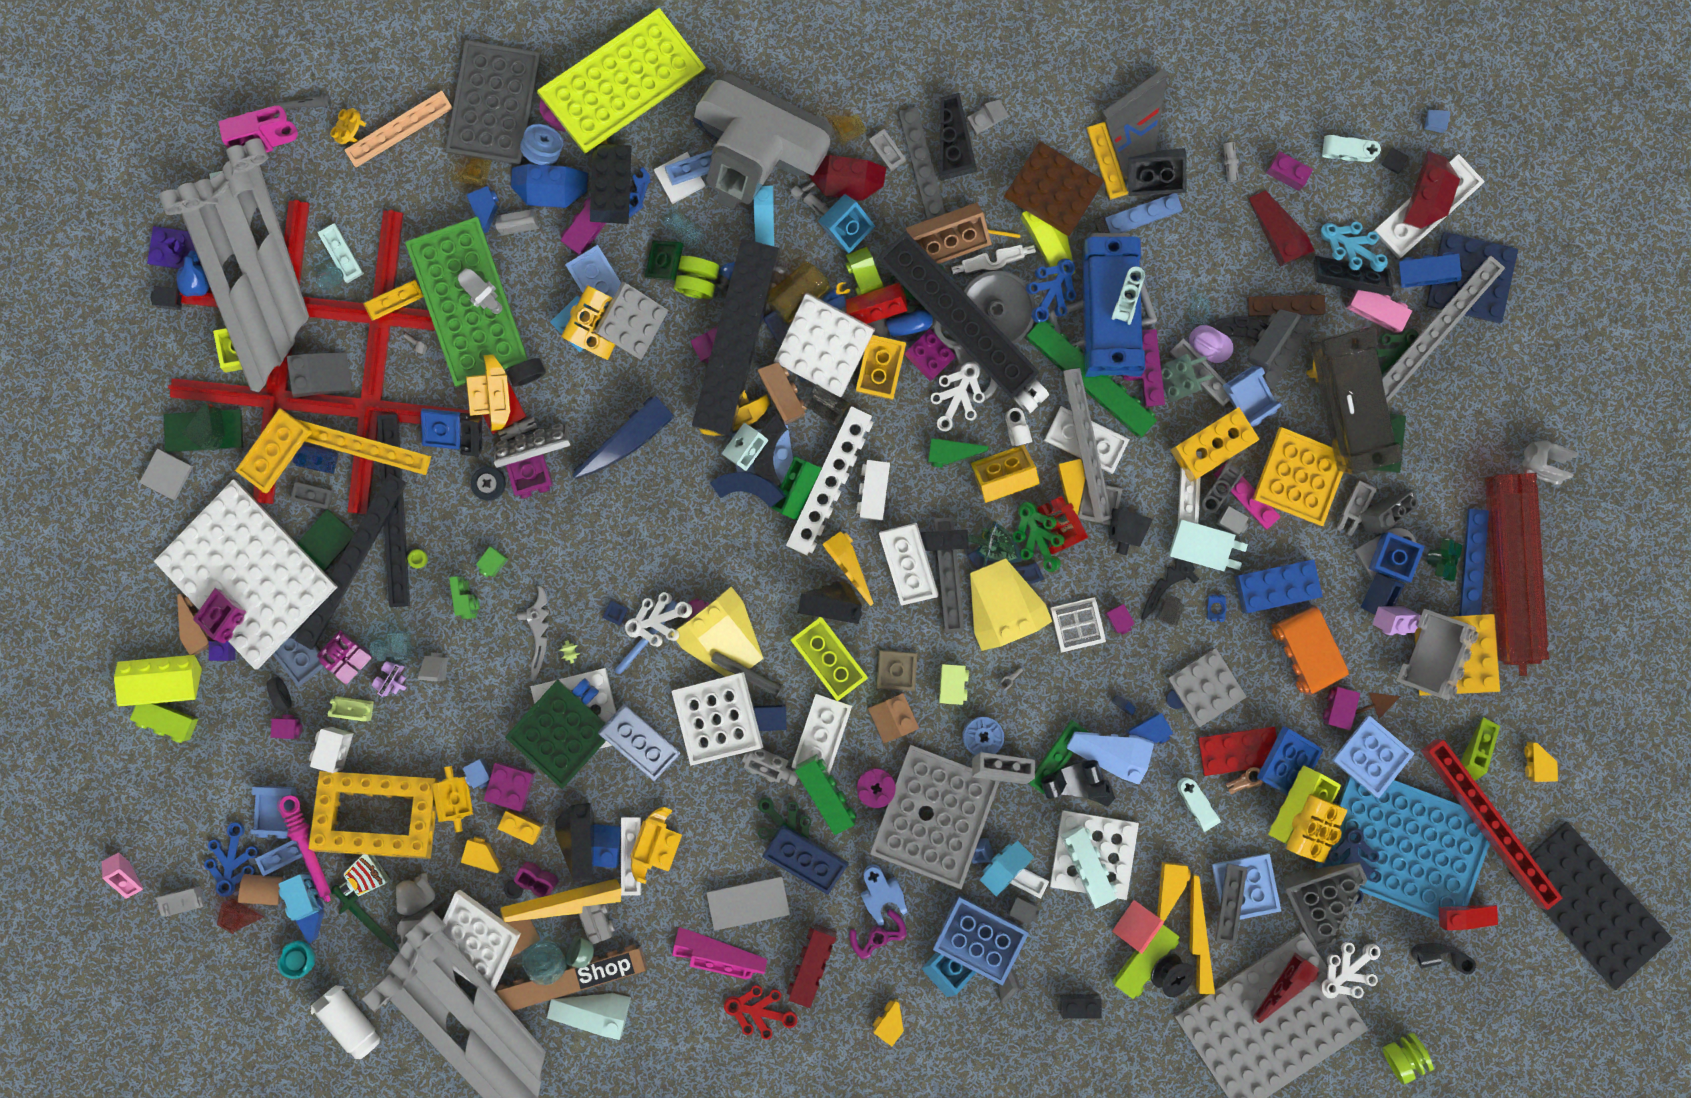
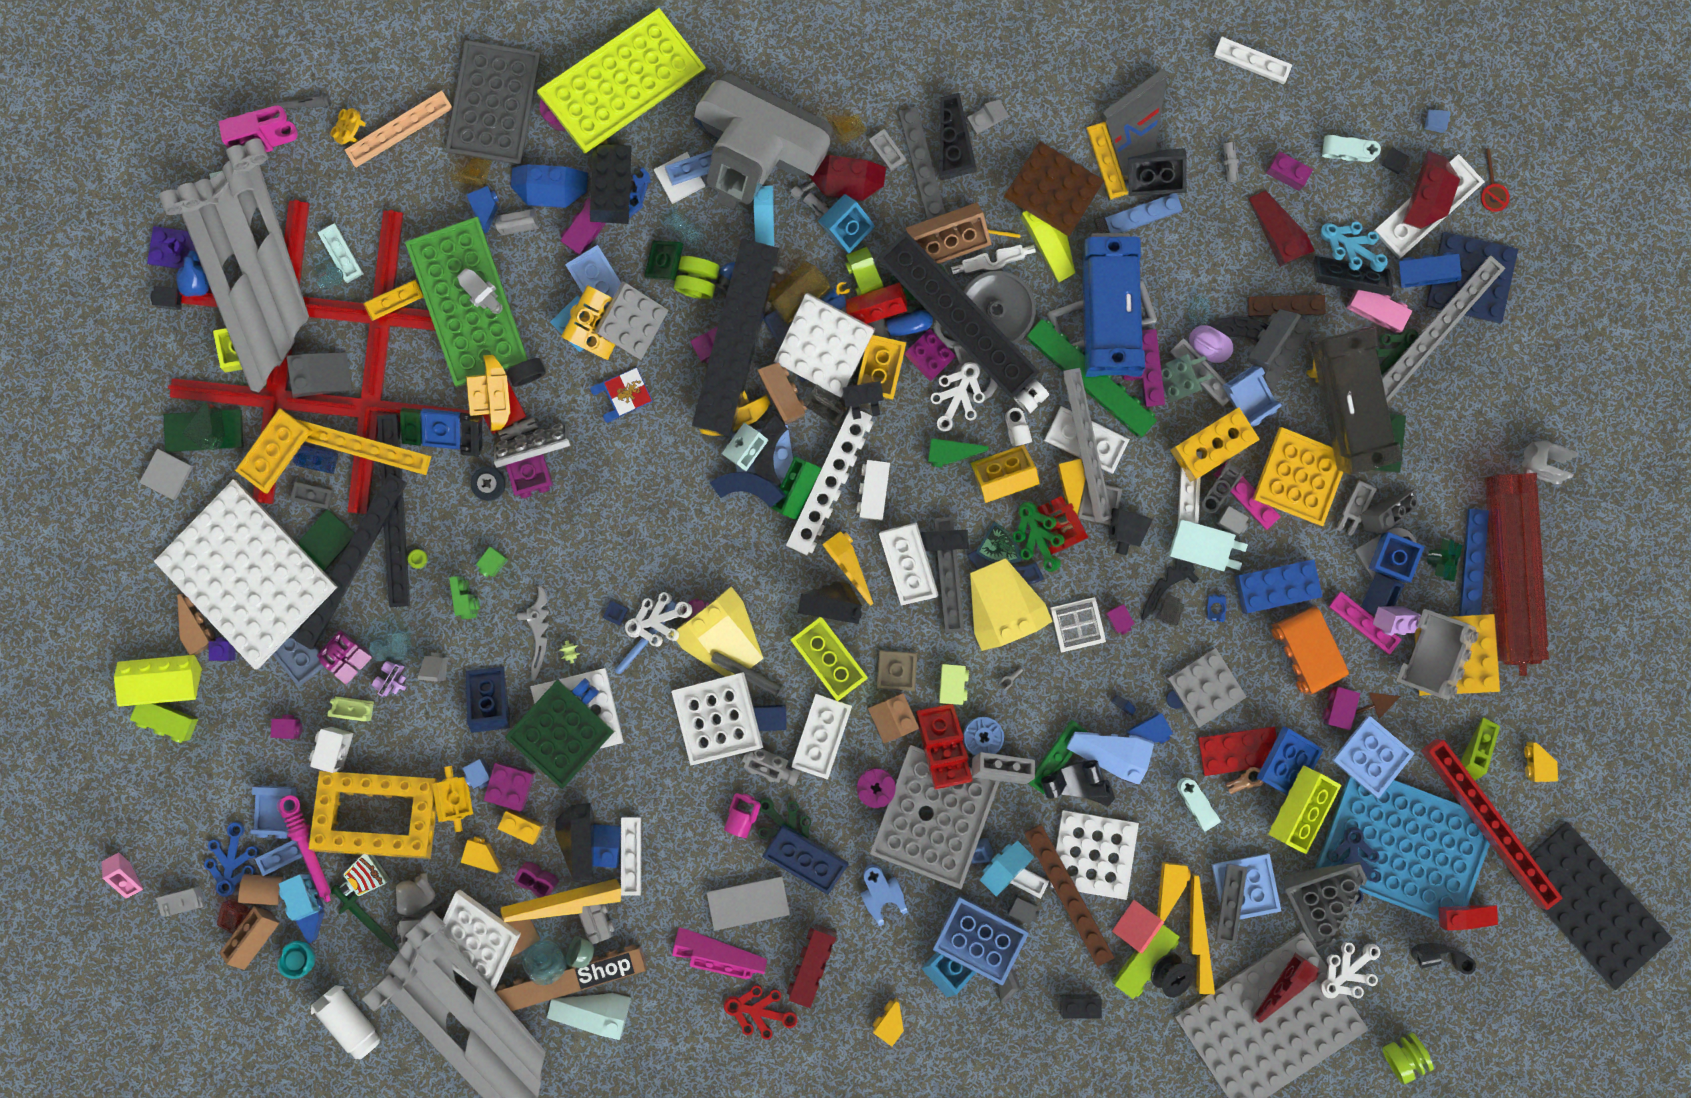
magenta plate [193,588,246,643] -> none
black tyre [267,677,292,712] -> none
light grey hand [403,333,427,355] -> none
black plate [504,879,524,899] -> none
medium blue wheel [520,124,563,165] -> none
dark blue wedge [572,396,675,479] -> none
tile [598,704,681,781] -> none
yellow plate [630,807,682,884] -> none
green brick [795,754,857,836] -> none
magenta piece [849,909,907,959] -> none
clear green shield [967,523,997,566] -> none
blue plant [1026,258,1076,323] -> none
light aqua wedge [1060,826,1117,909] -> none
light aqua piece [1111,267,1145,325] -> none
yellow connector [1286,794,1348,863] -> none
none -> medium nougat brick [219,906,279,970]
none -> dark green plate [400,407,422,446]
none -> dark blue slope [466,667,510,733]
none -> flag [590,367,653,423]
none -> dark pink piece [724,793,761,838]
none -> black plate [842,381,884,420]
none -> red slope [916,704,973,790]
none -> reddish brown plate [1024,824,1114,967]
none -> white plate [1213,37,1292,84]
none -> dark pink plate [1327,592,1402,655]
none -> piece [1481,148,1510,212]

